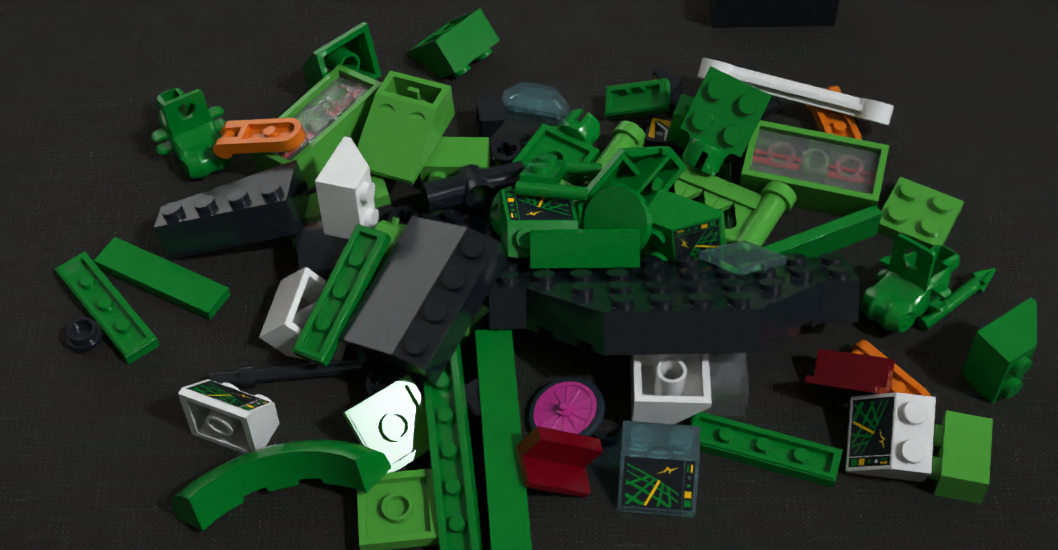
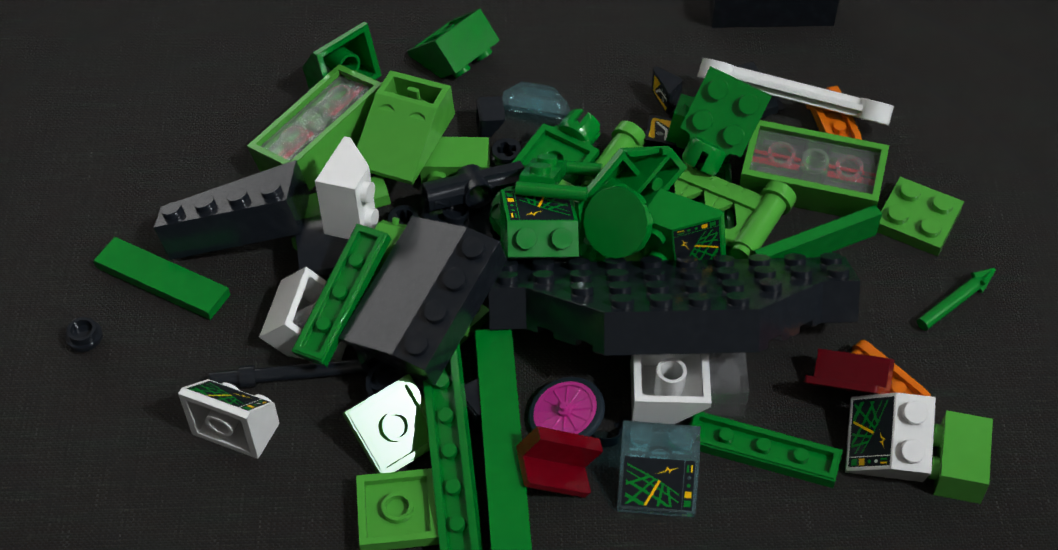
green tile [55,252,160,365] -> none
green piece [151,88,233,179] -> none
green brick [171,439,391,531] -> none
orange plate [213,118,306,159] -> none
green tile [530,229,640,269] -> none
green plate [605,78,670,120] -> none
clear light blue piece [699,240,787,275] -> none
green piece [859,234,960,333] -> none
green slope [961,297,1037,404] -> none

